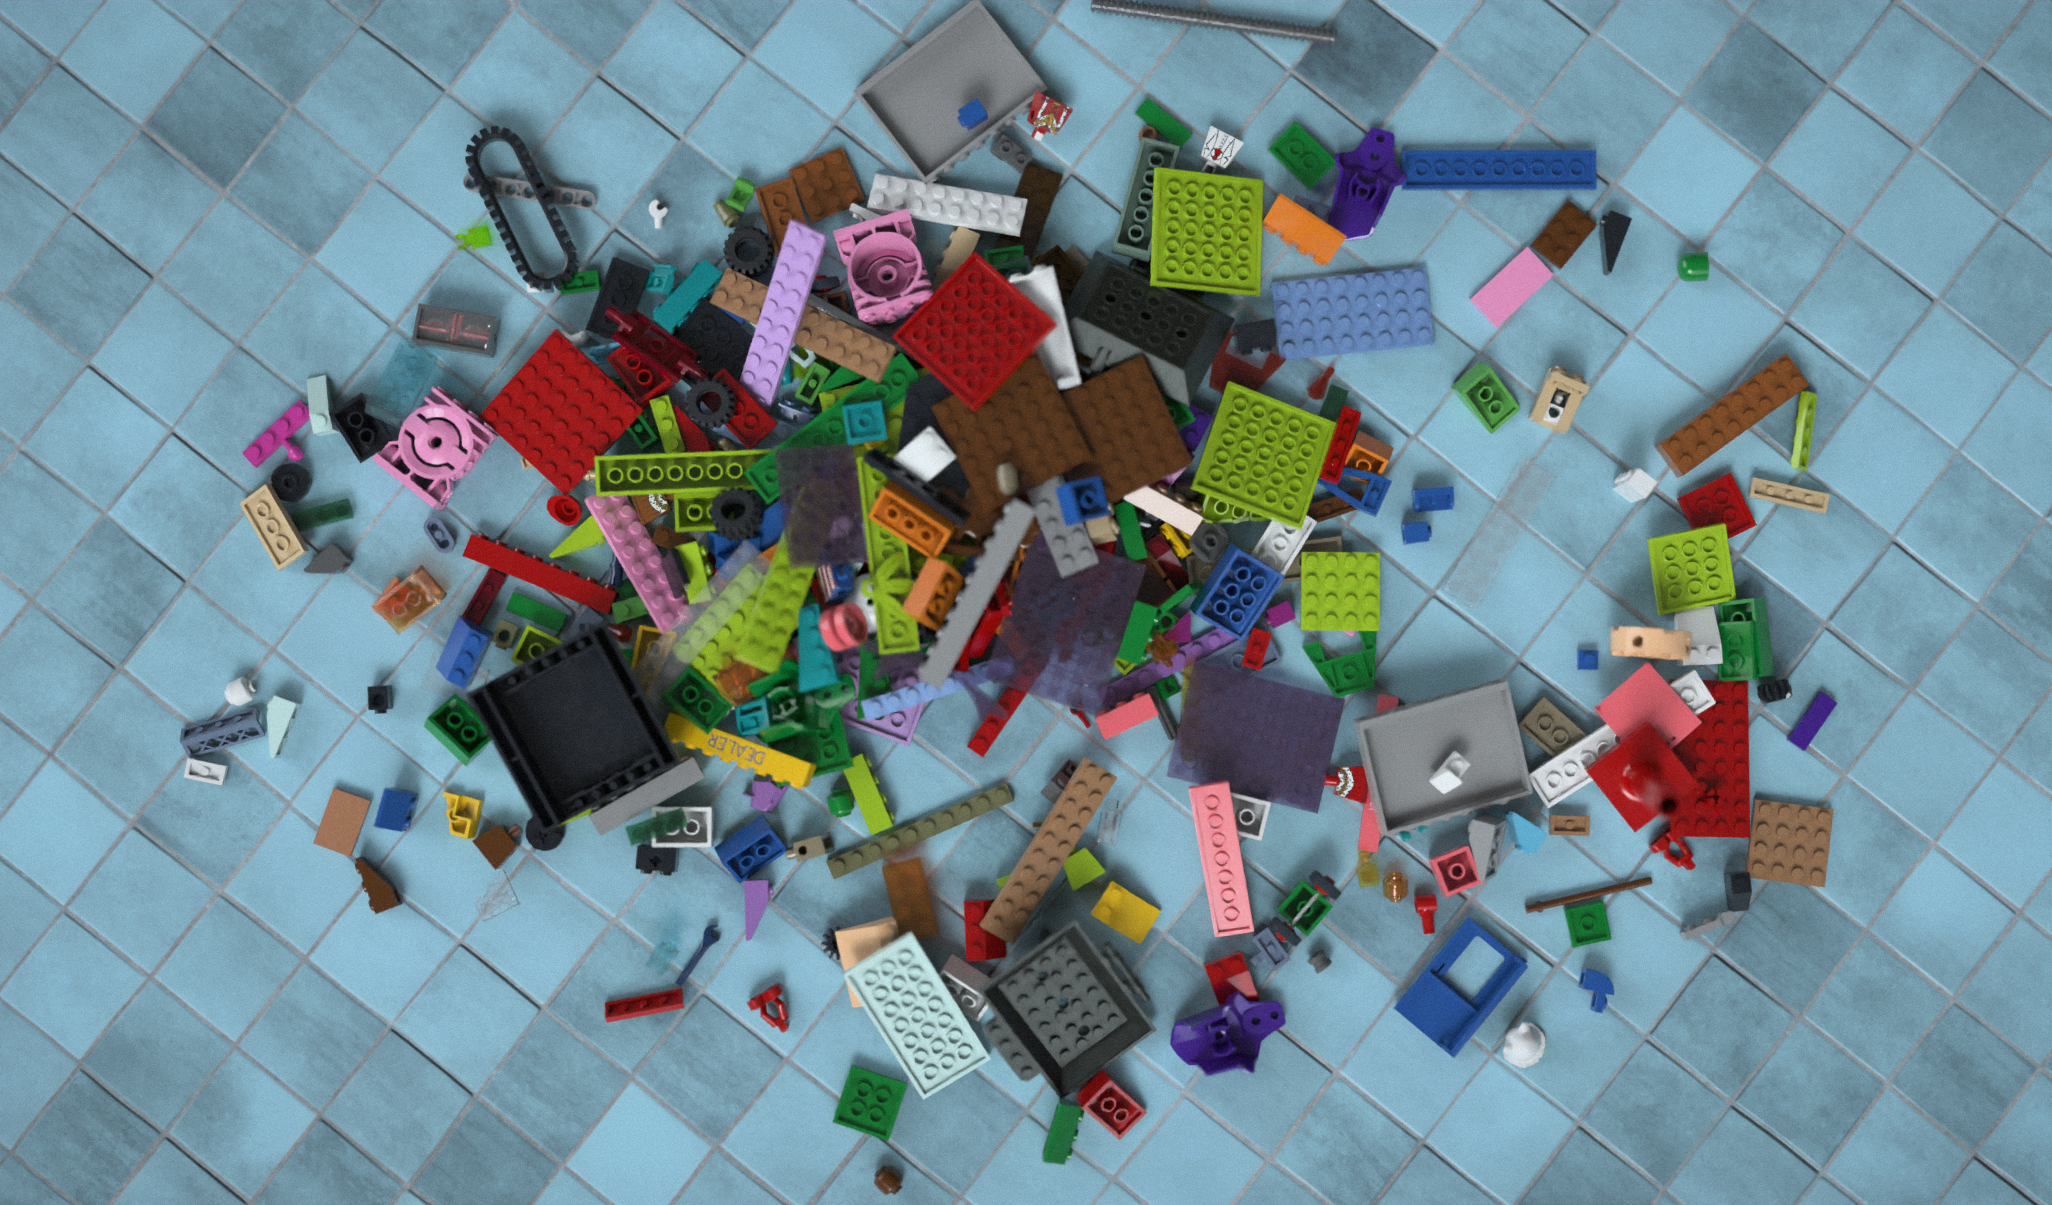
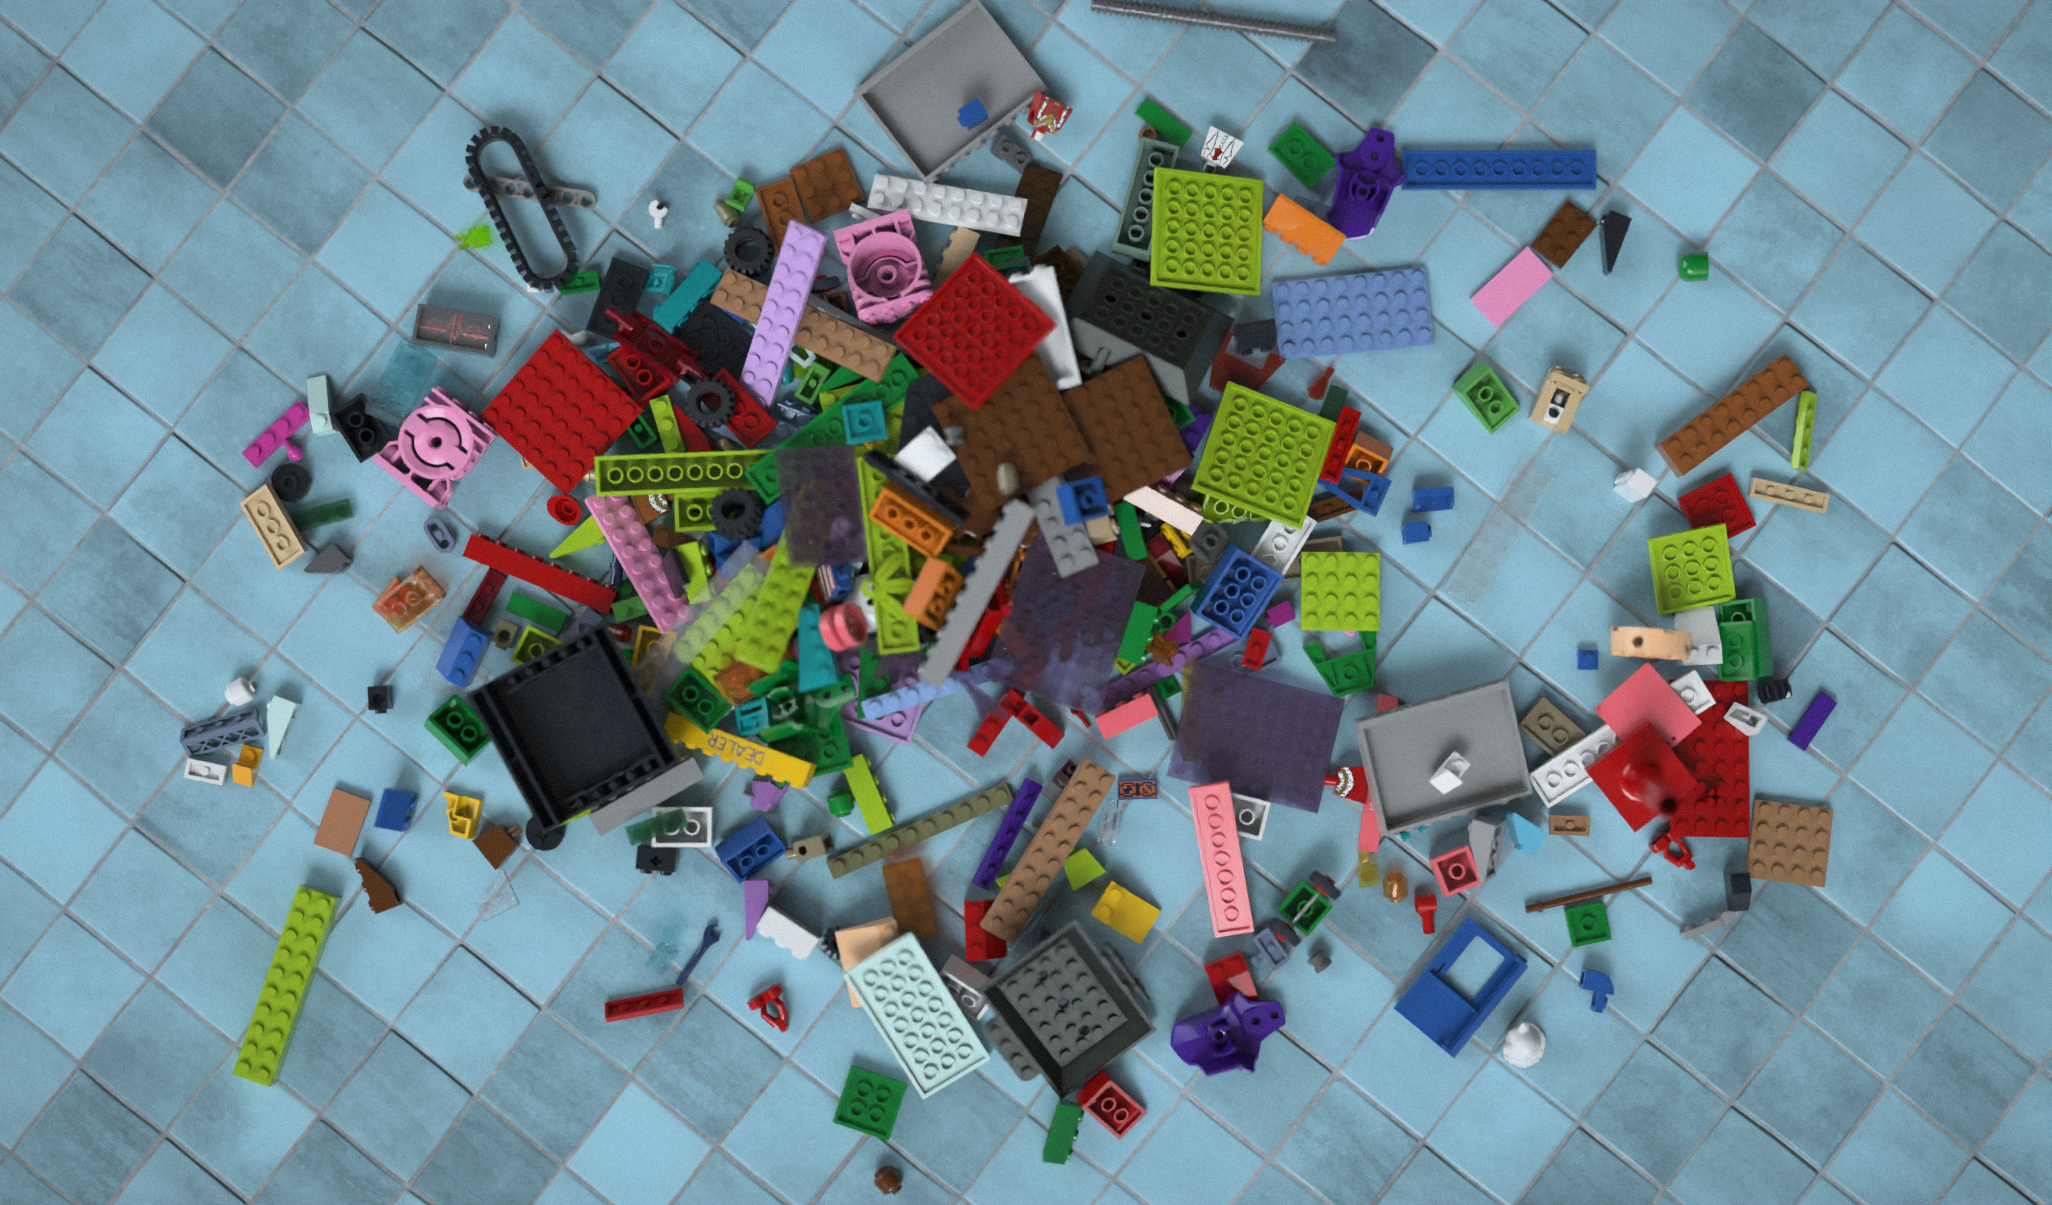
none -> light orange slope [232,744,264,787]
none -> lime brick [232,884,342,1087]
none -> white brick [756,904,822,960]
none -> dark grey wheel [944,426,966,446]
none -> dark purple plate [971,778,1043,890]
none -> red slope [998,688,1065,749]
none -> tile [1117,779,1157,800]
none -> white slope [1724,702,1768,736]

